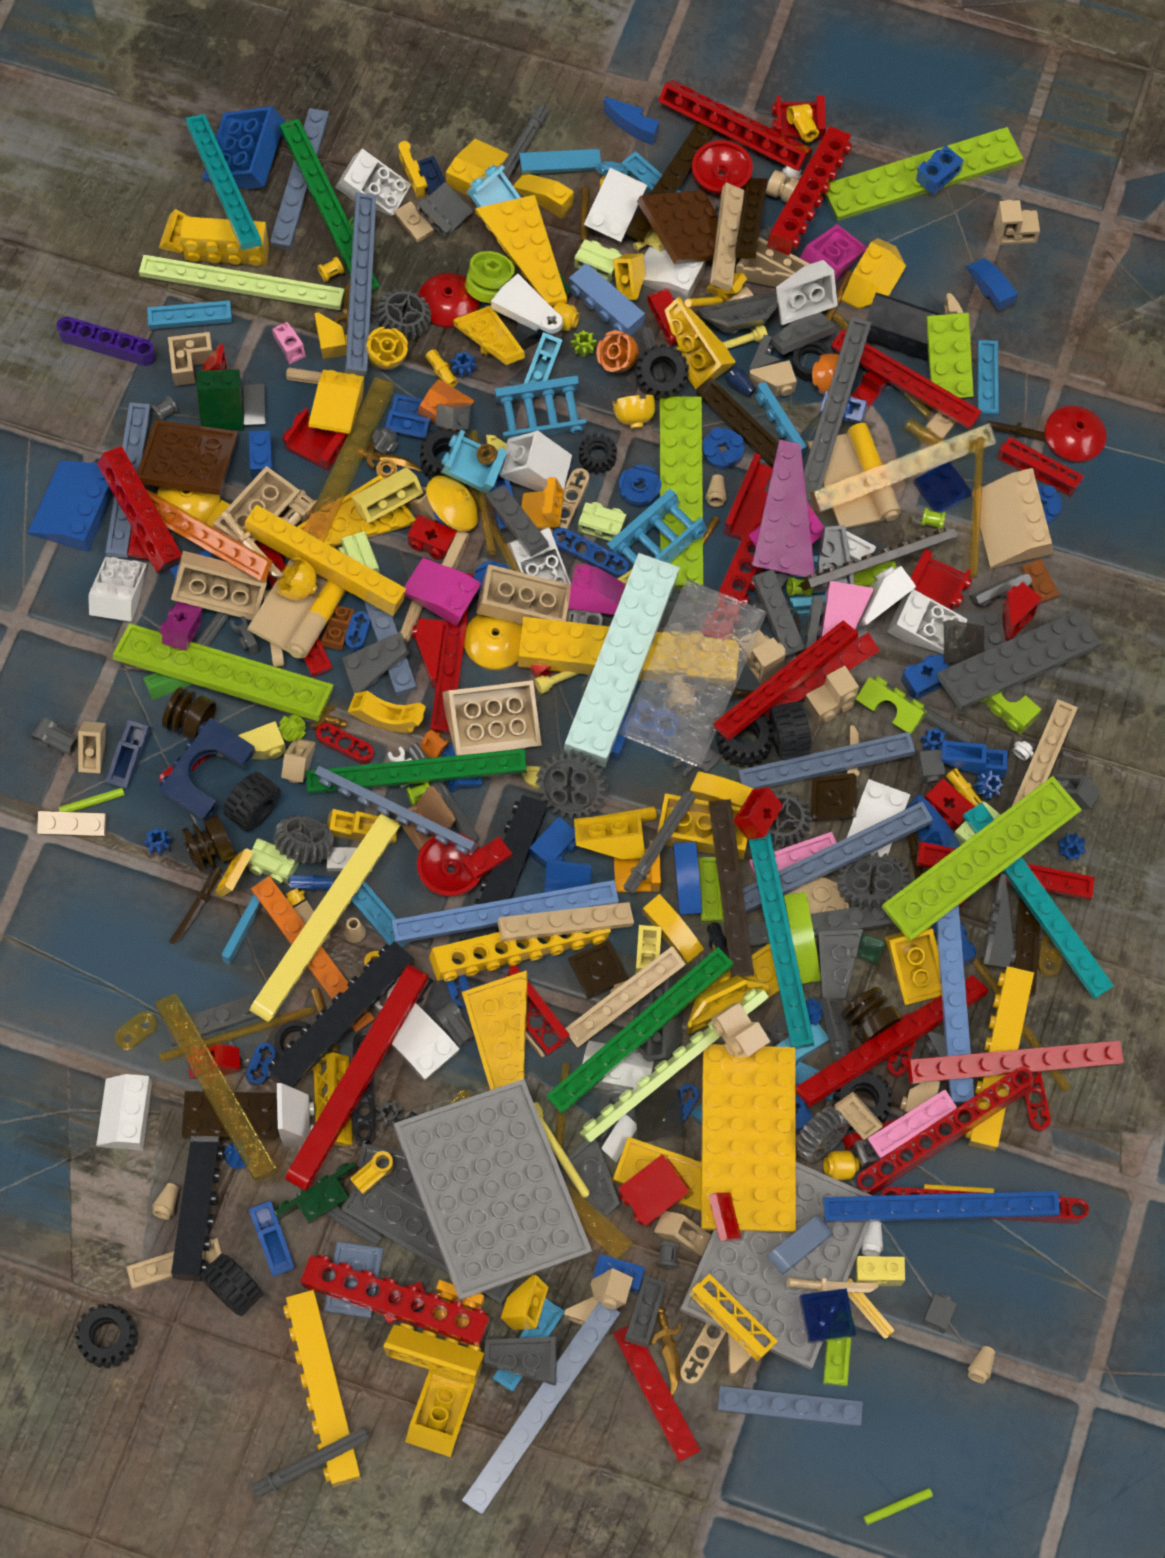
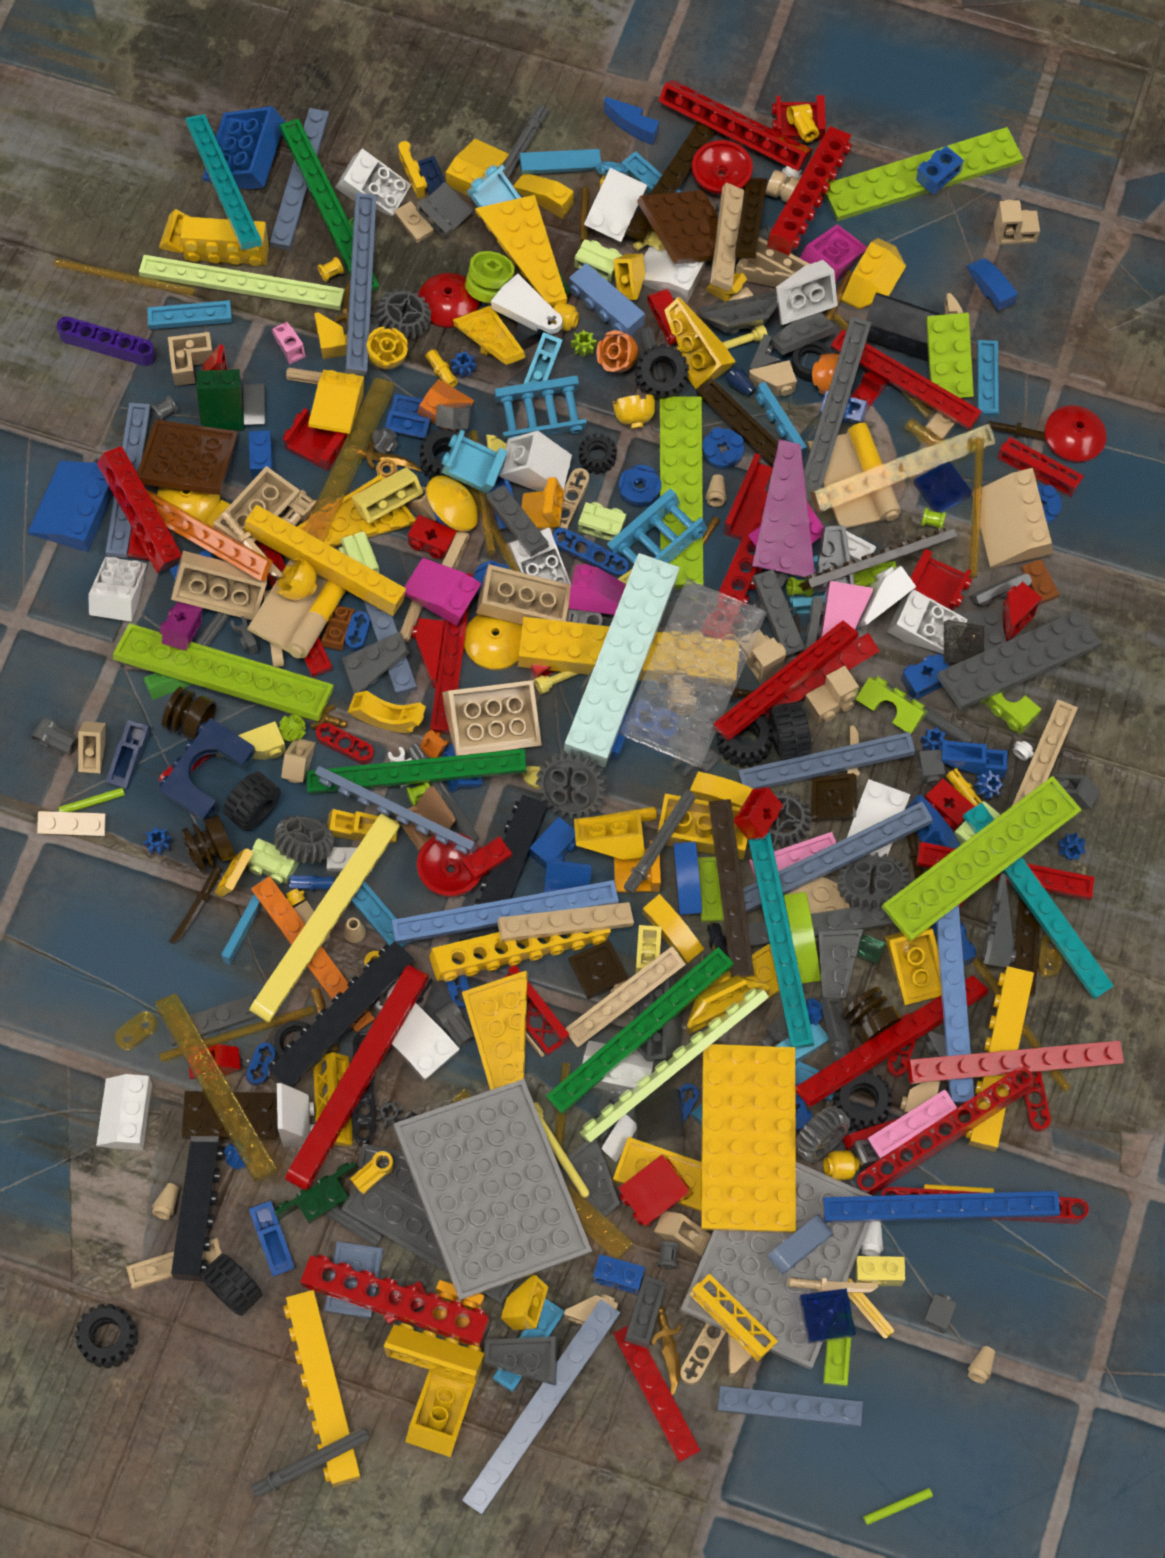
pearl gold plate [477,444,498,465] -> none
tan slope [591,1268,633,1309] -> none
yellow bar [684,296,723,307] -> none
red plate [709,1192,741,1242] -> none
tan brick [711,1003,770,1057] -> none
tan plate [835,1092,883,1140] -> none
none -> clear yellow piece [54,258,195,296]

